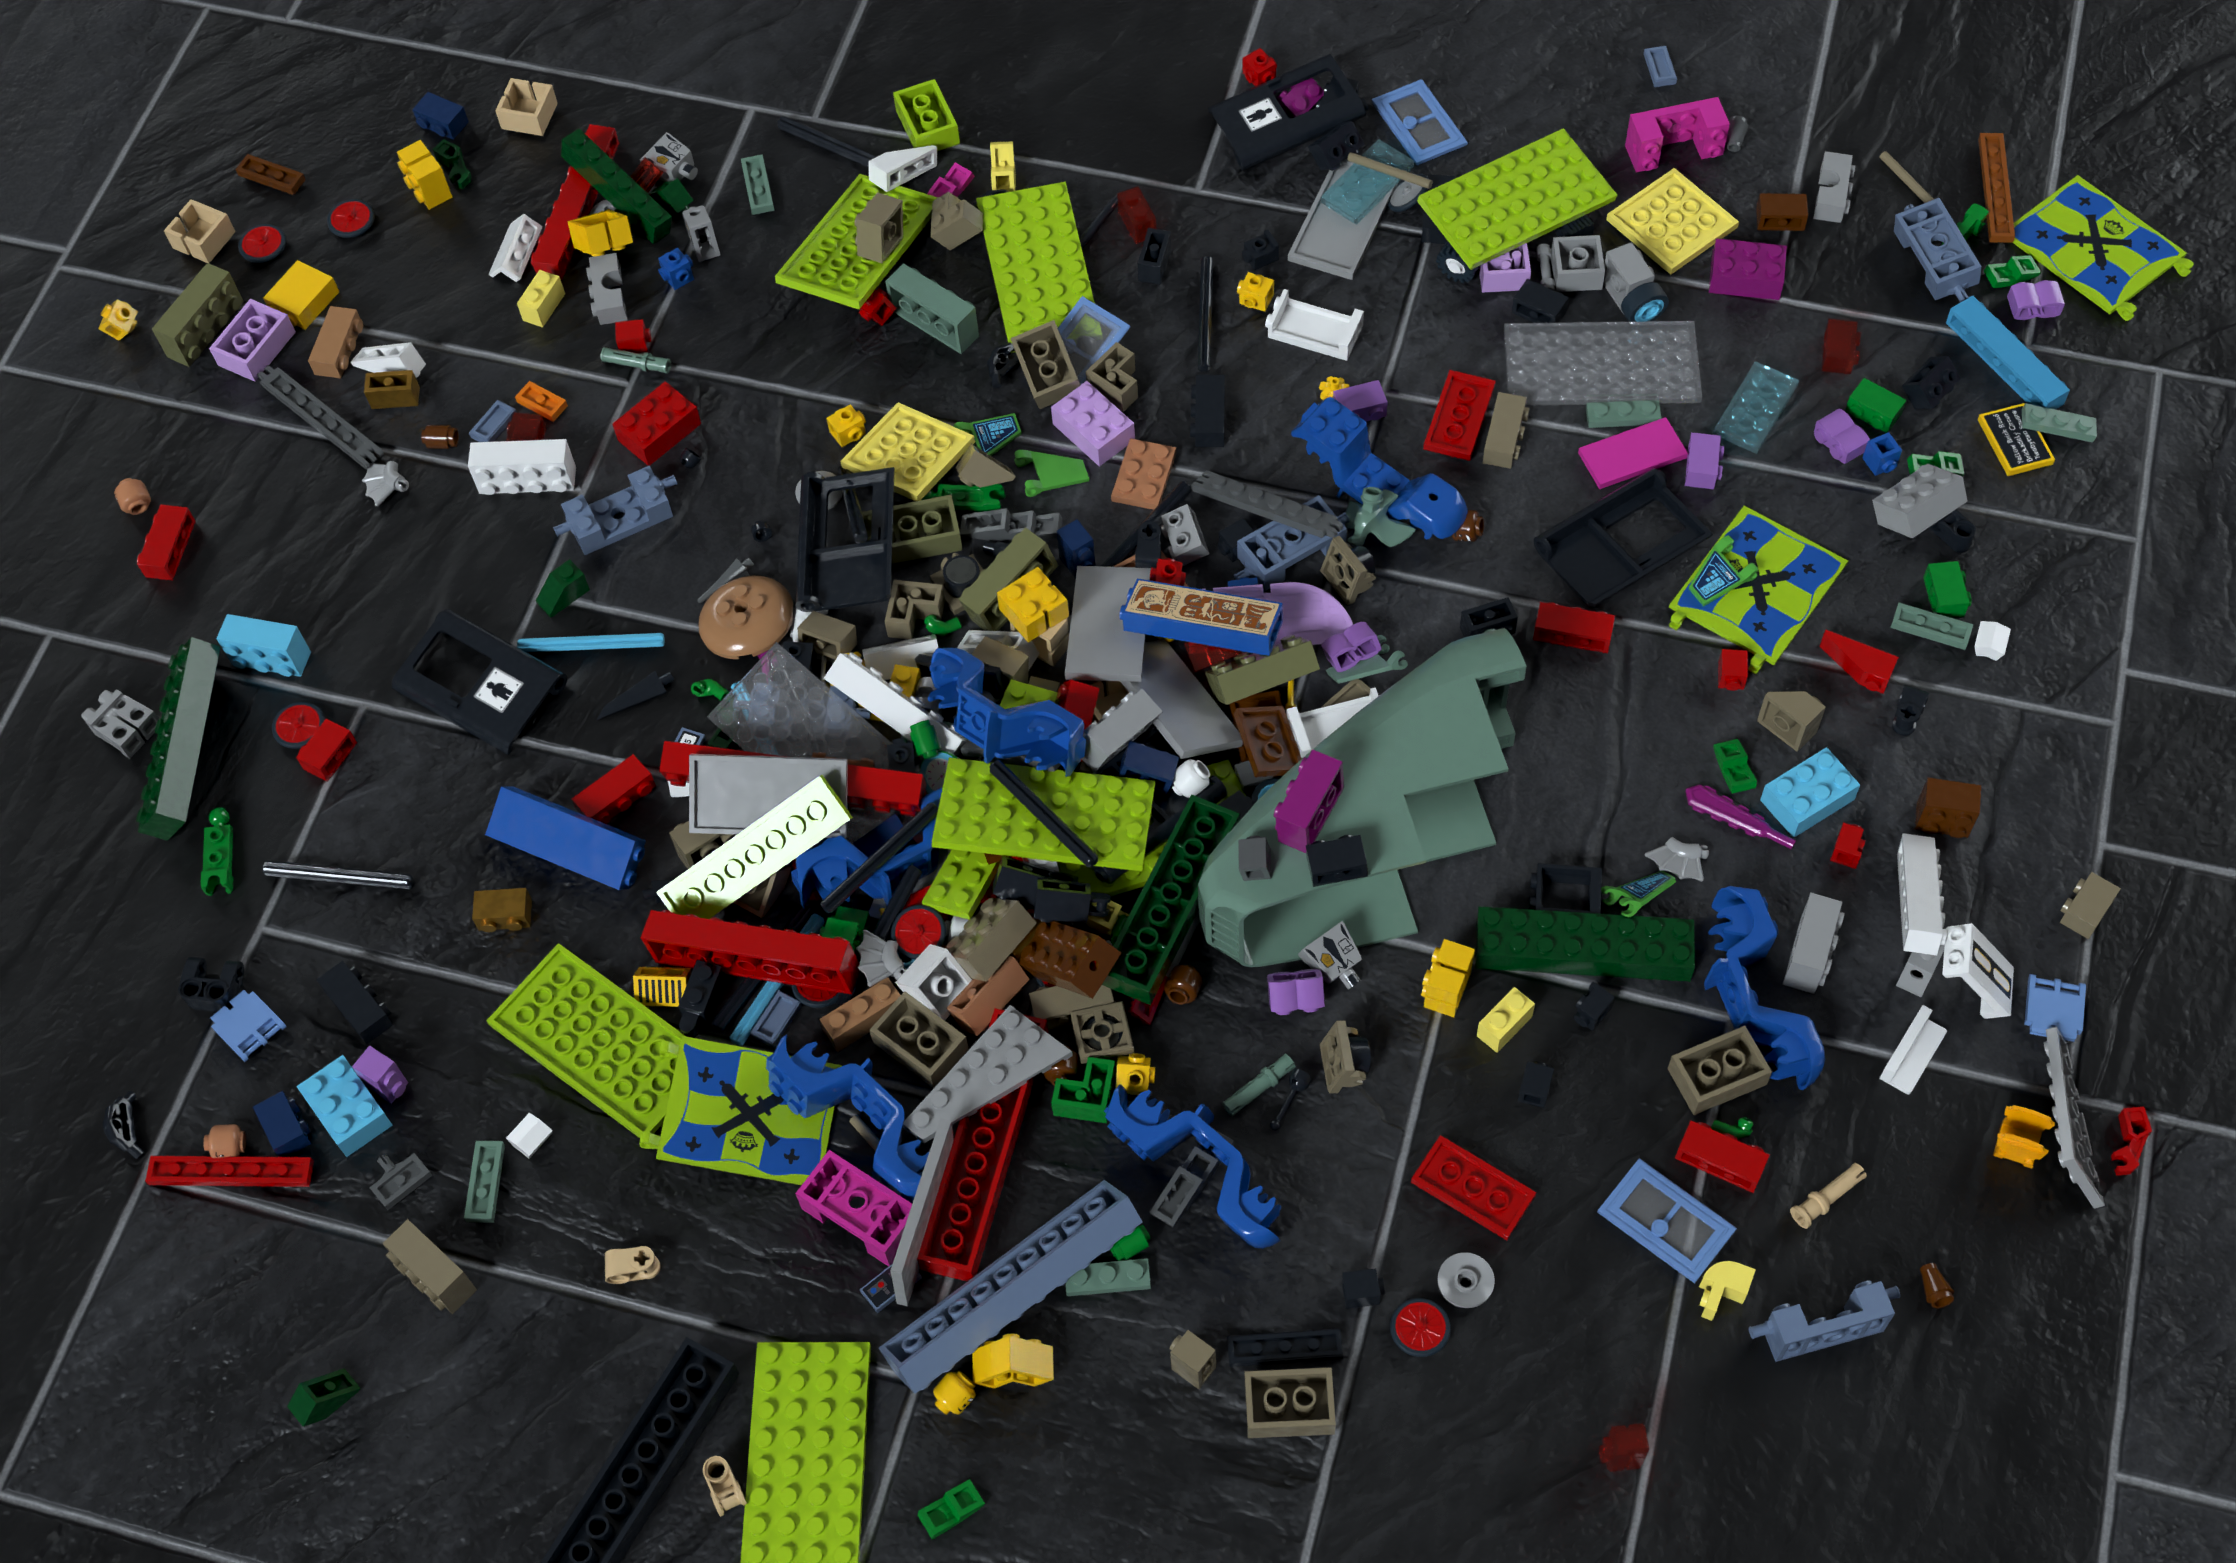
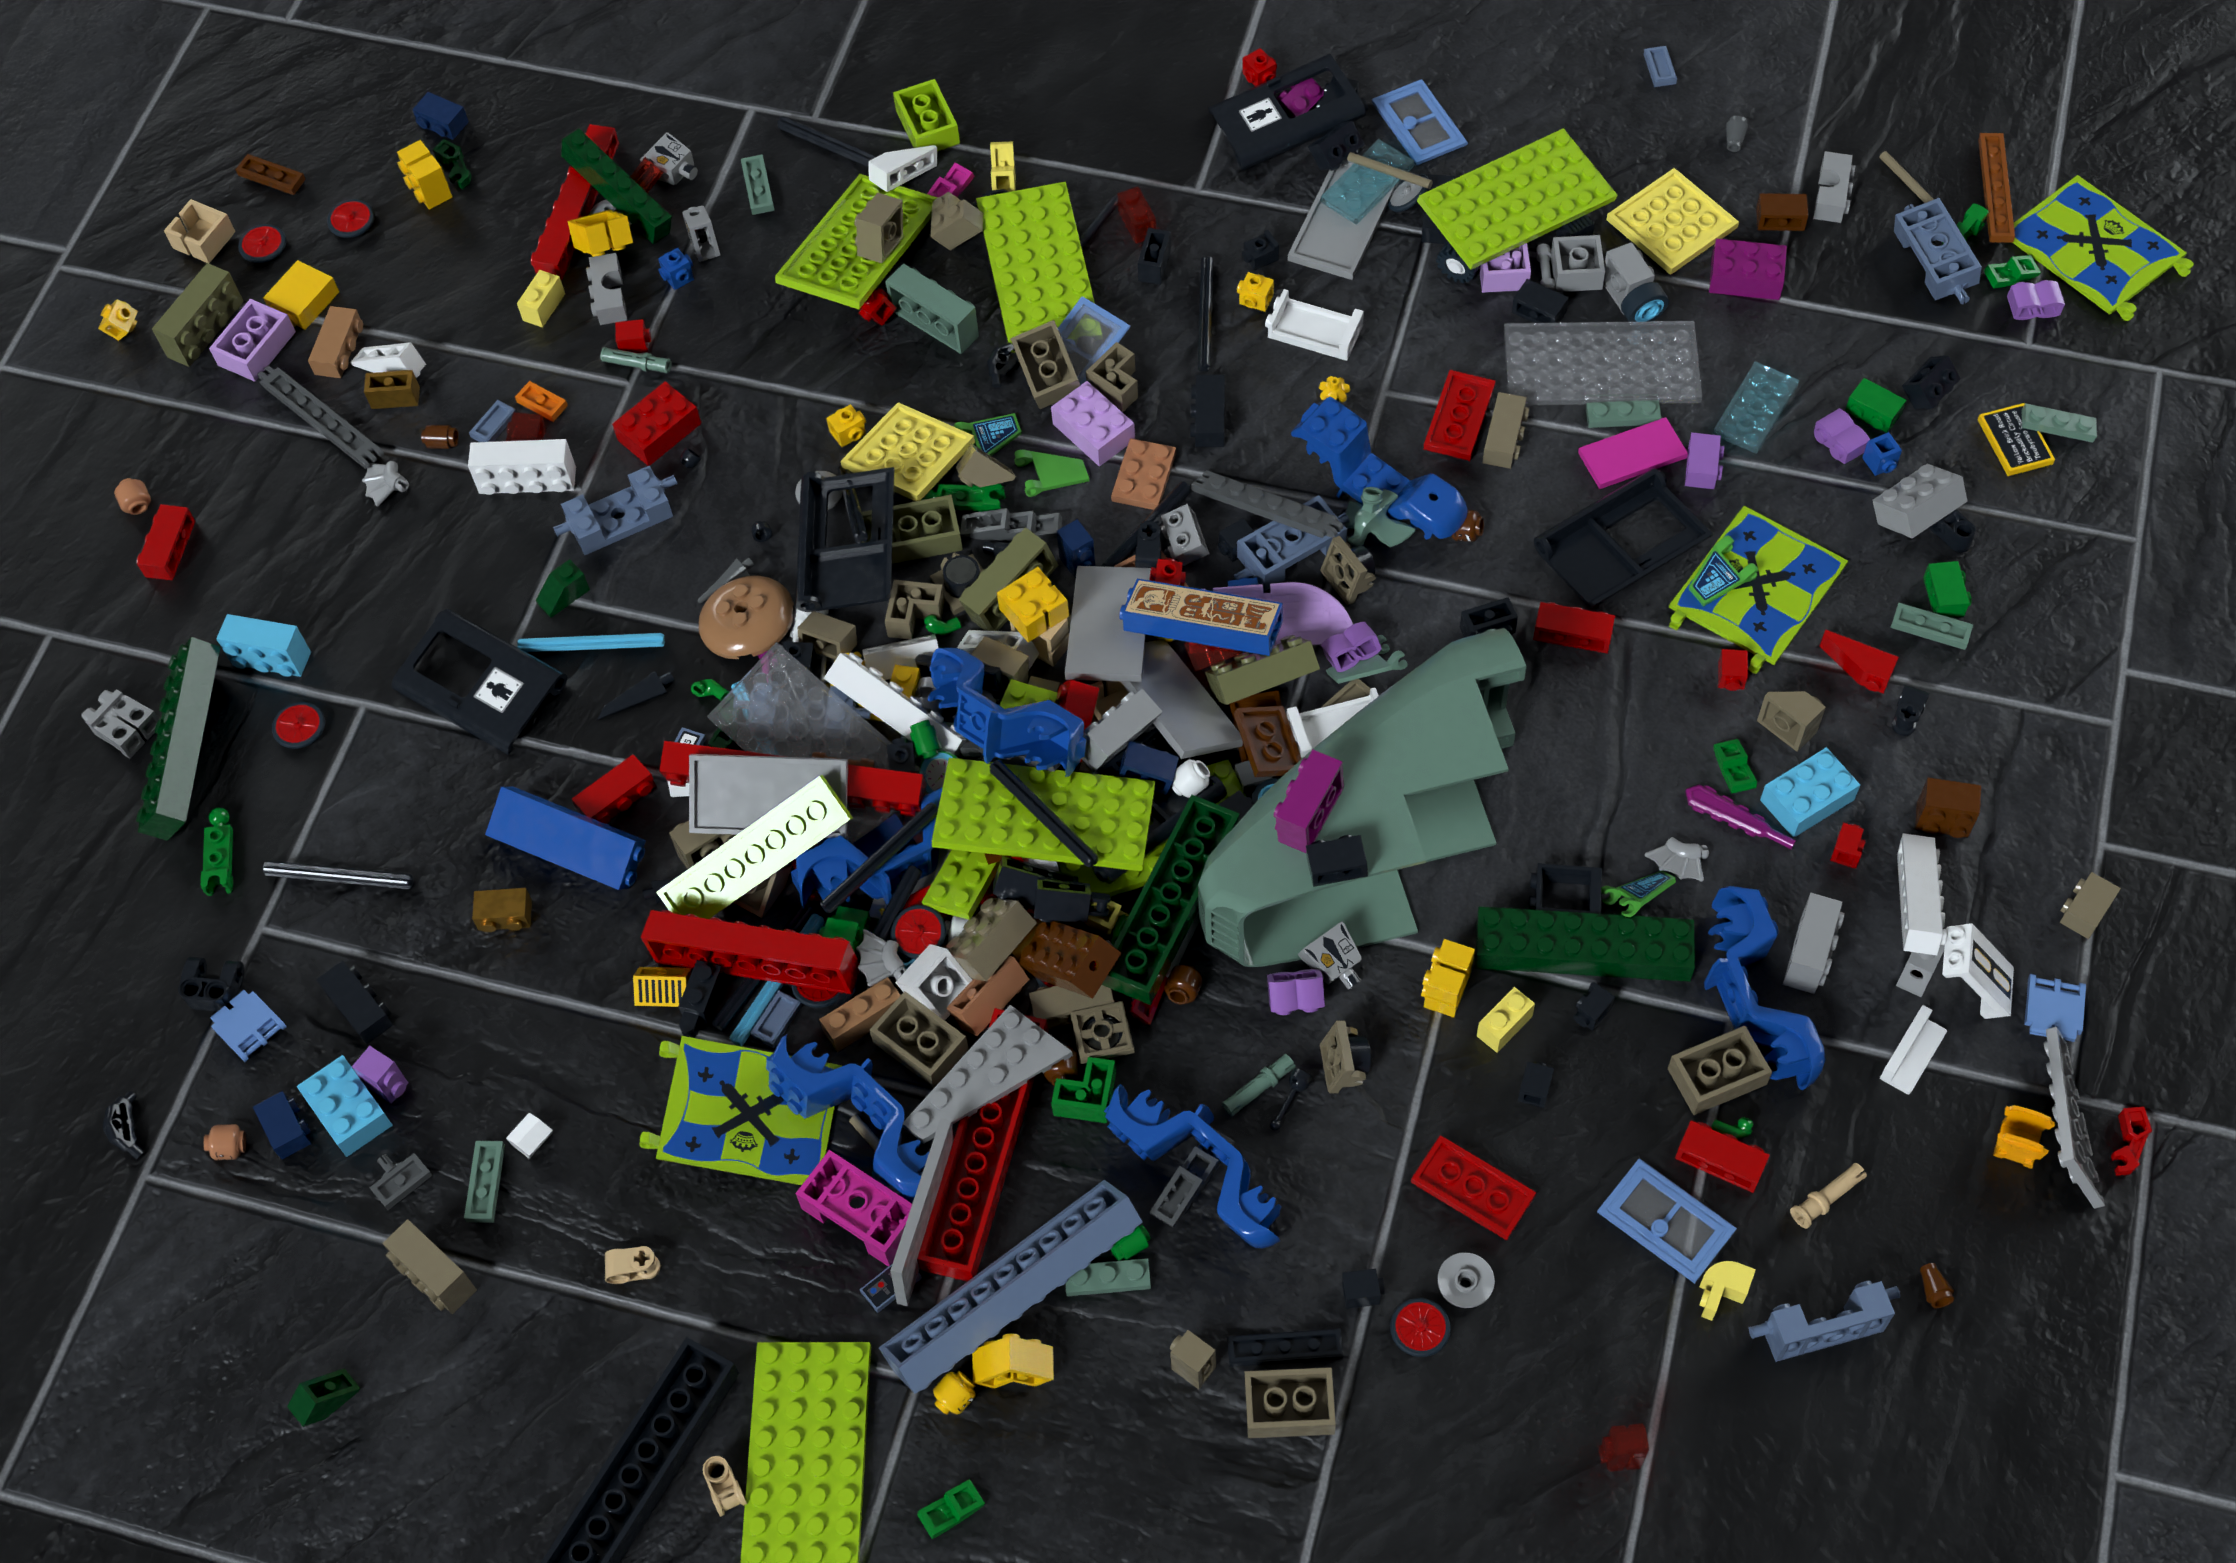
red plate [145,1156,314,1187] -> none
red brick [296,719,357,782] -> none
lime plate [486,943,687,1138] -> none
white panel [489,214,543,282] -> none
tan piece [495,78,558,136] -> none
dark green slope [648,178,693,216] -> none
yellow brick [1115,1053,1155,1095] -> none
dark grey brick [1238,836,1271,881] -> none
yellow piece [1285,679,1295,710] -> none
medium lavender brick [1333,380,1387,421] -> none
dark pink plate [1625,97,1730,172] -> none
clear red brick [1822,319,1861,374] -> none
green slope [1907,451,1964,476] -> none
dark azure brick [1946,296,2070,410] -> none
white piece [1974,621,2011,661] -> none

